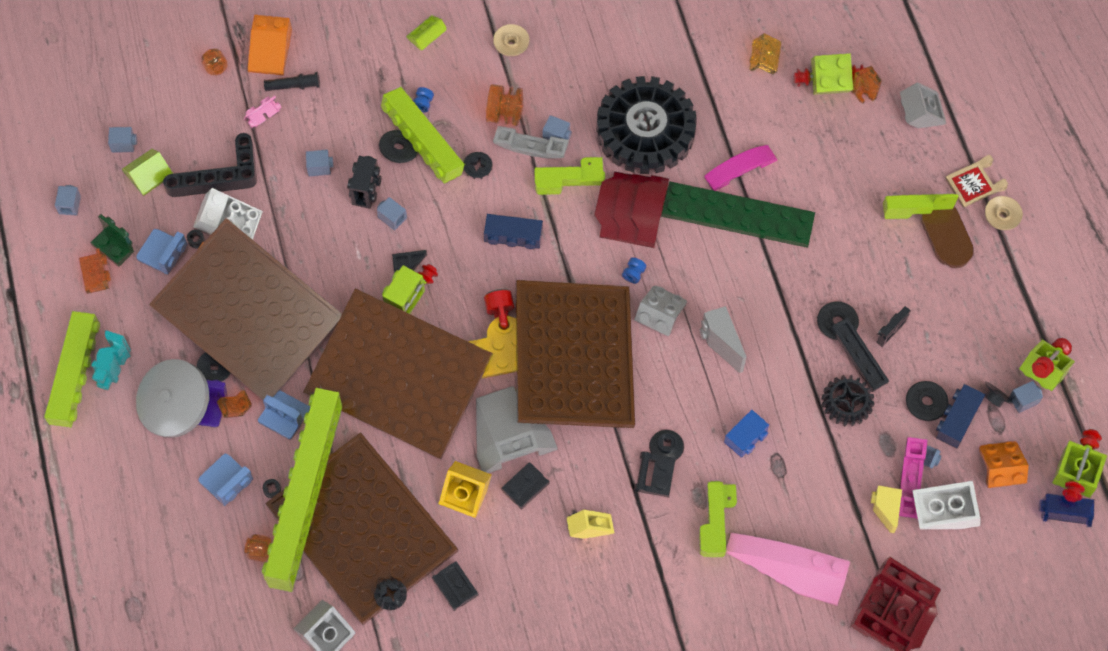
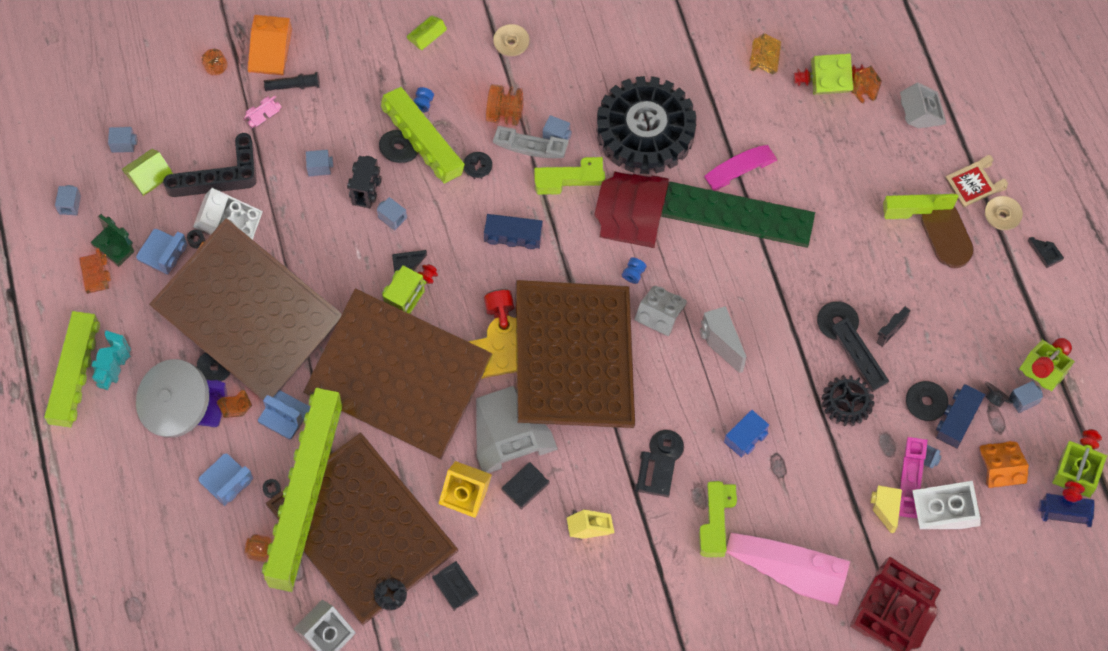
none -> black tile [1028,237,1064,268]

